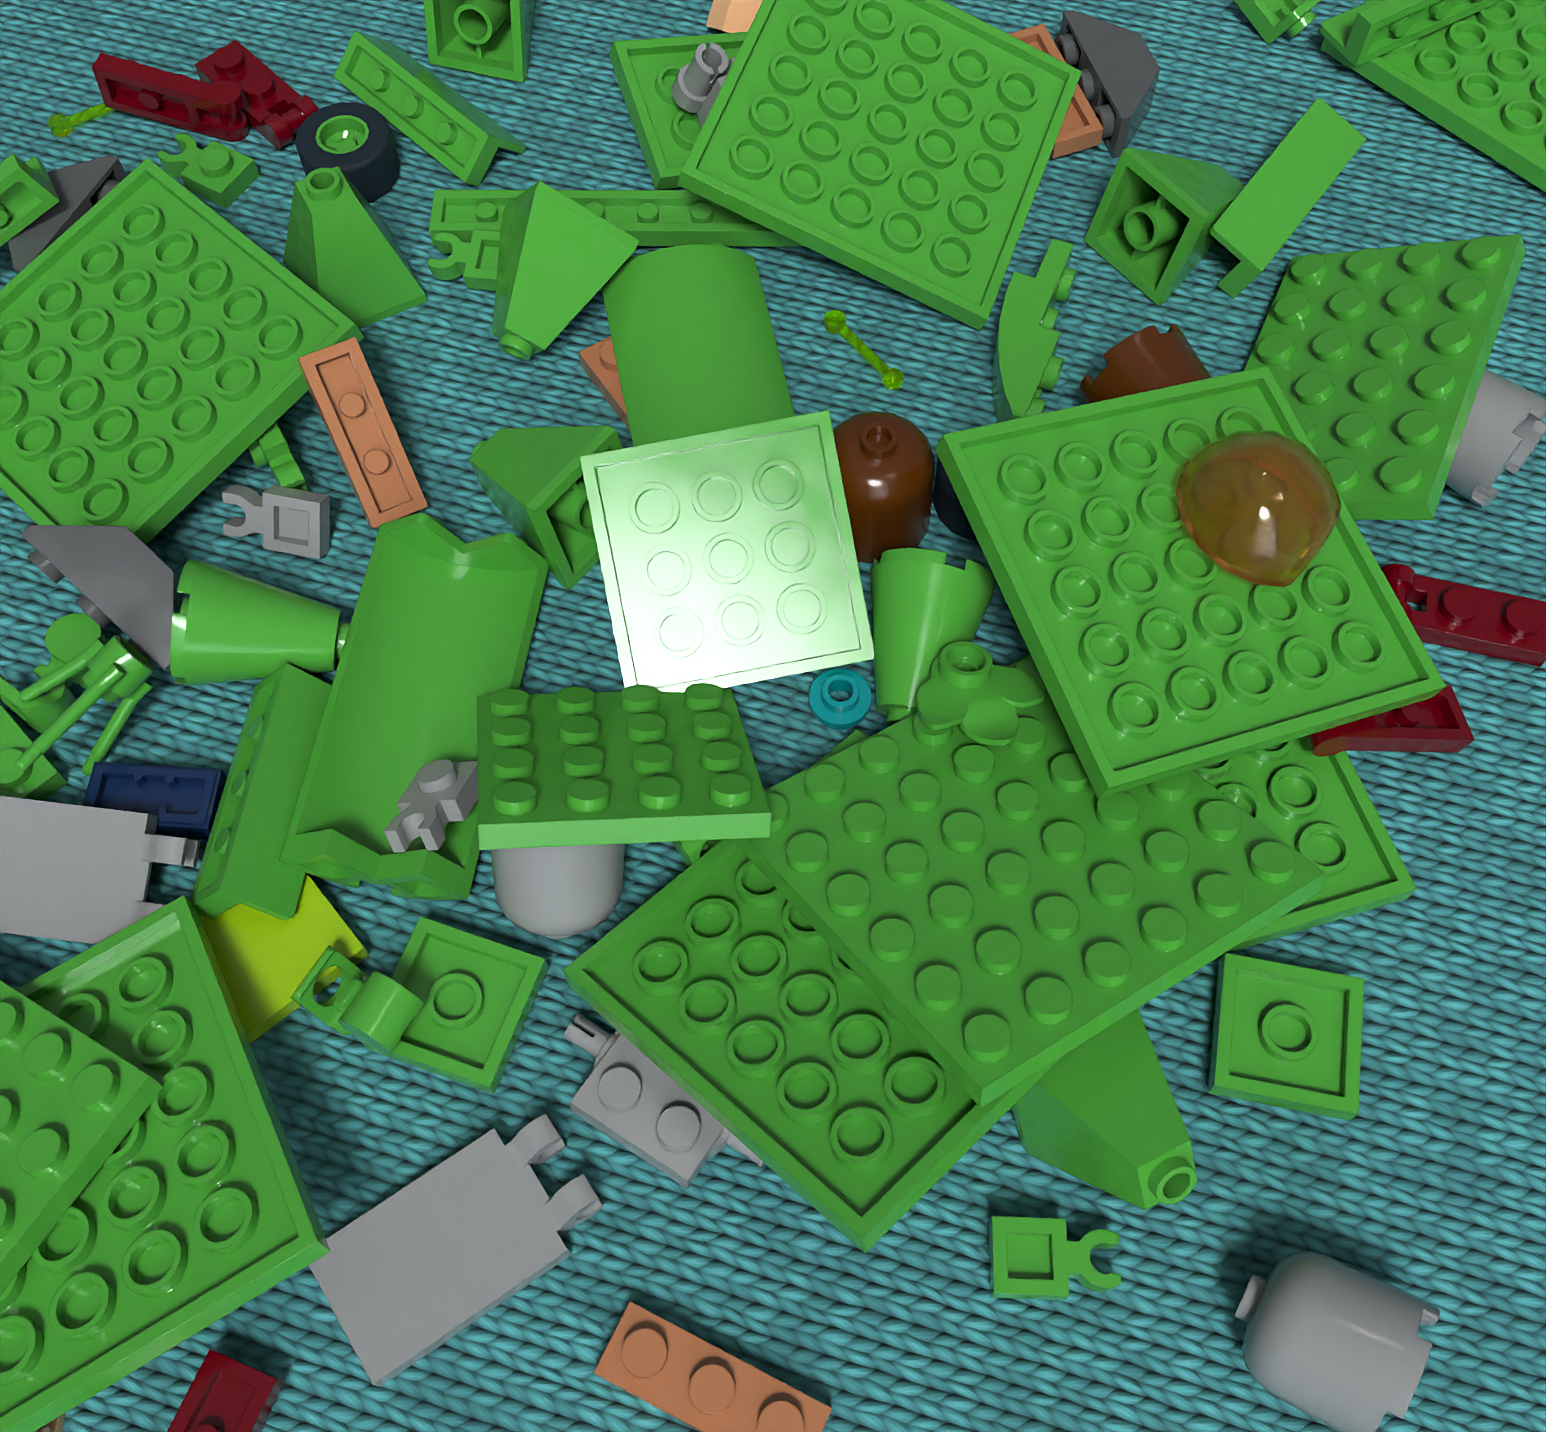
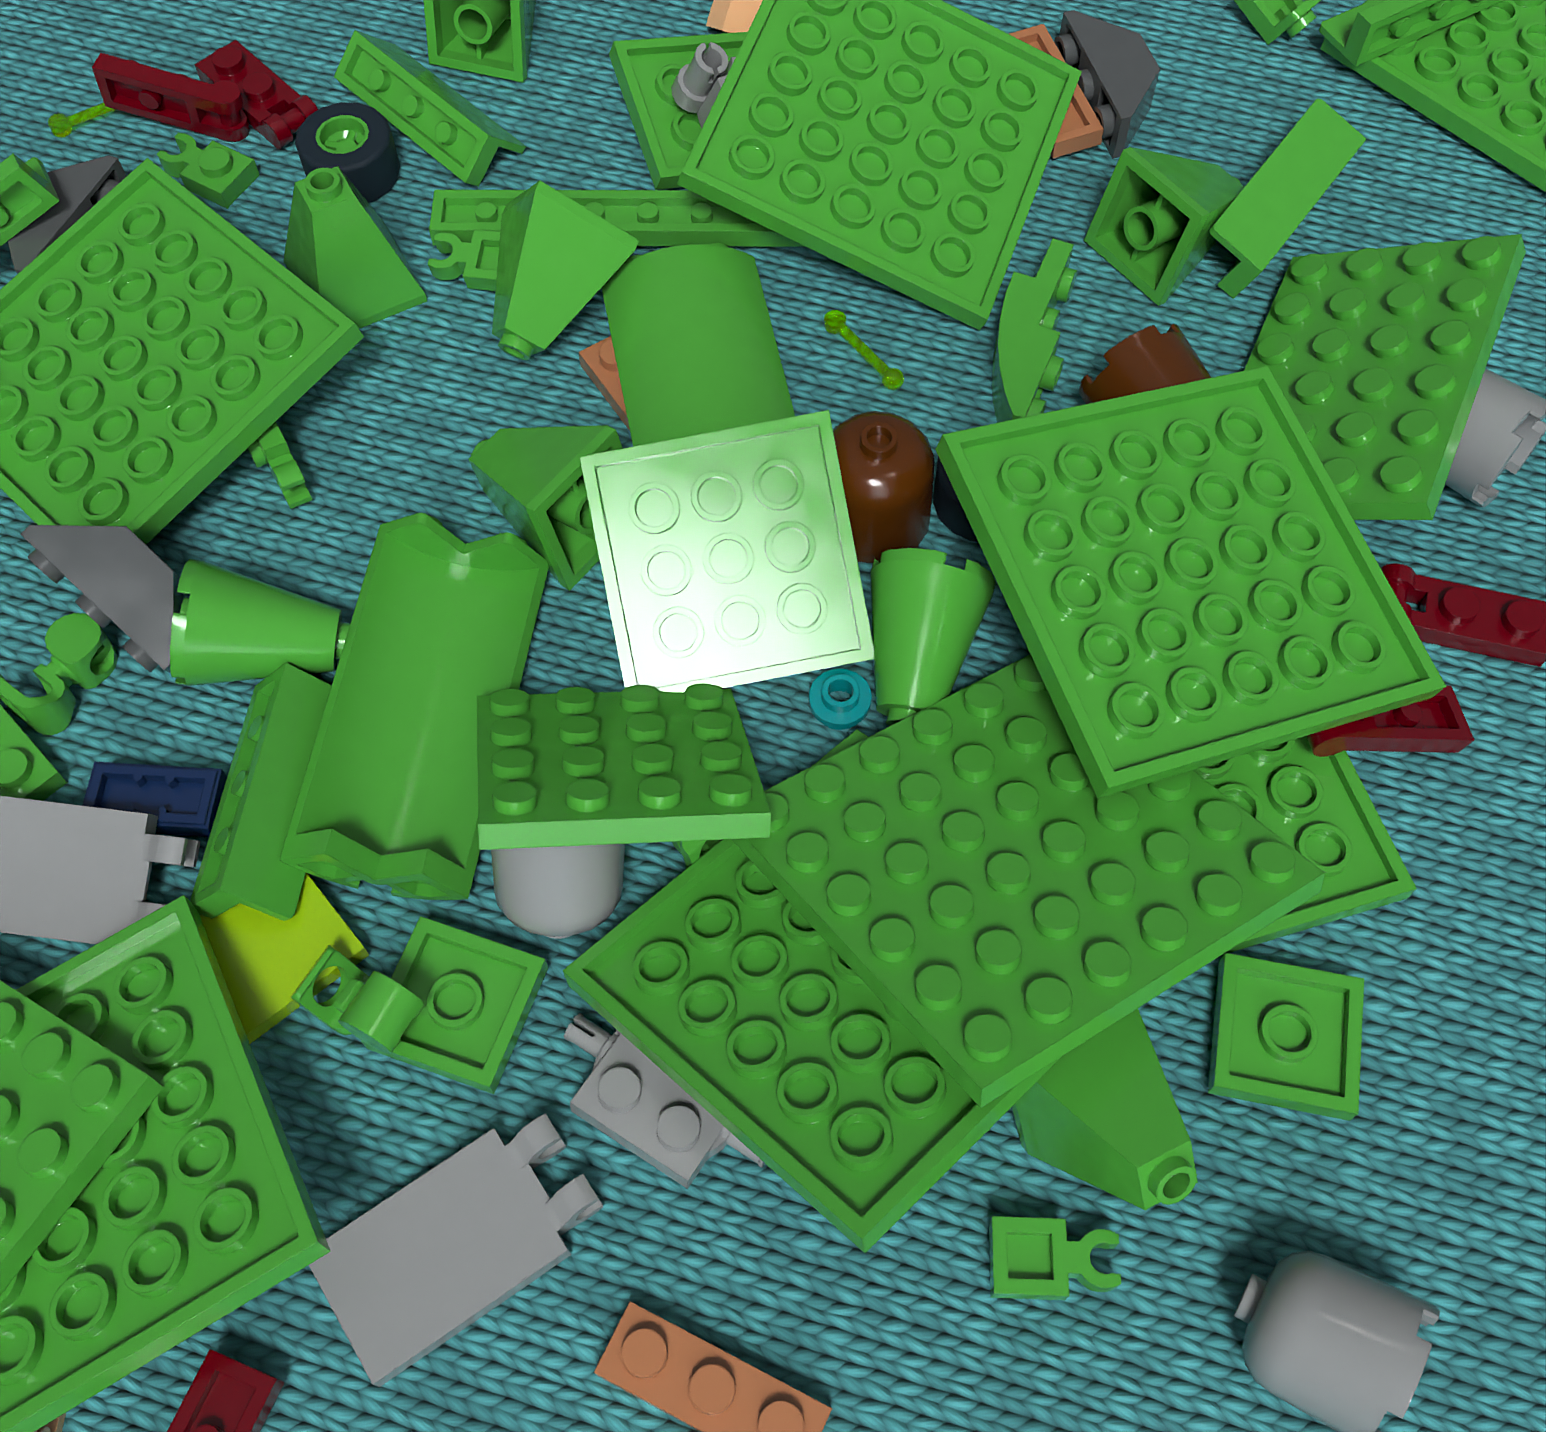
bright green plant [15,635,155,776] -> none
light grey plate [222,485,330,559] -> none
nougat plate [296,337,428,529] -> none
light grey plate [384,760,478,853] -> none
bright green plate [916,641,1045,746] -> none
clear orange cylinder [1176,431,1341,587] -> none

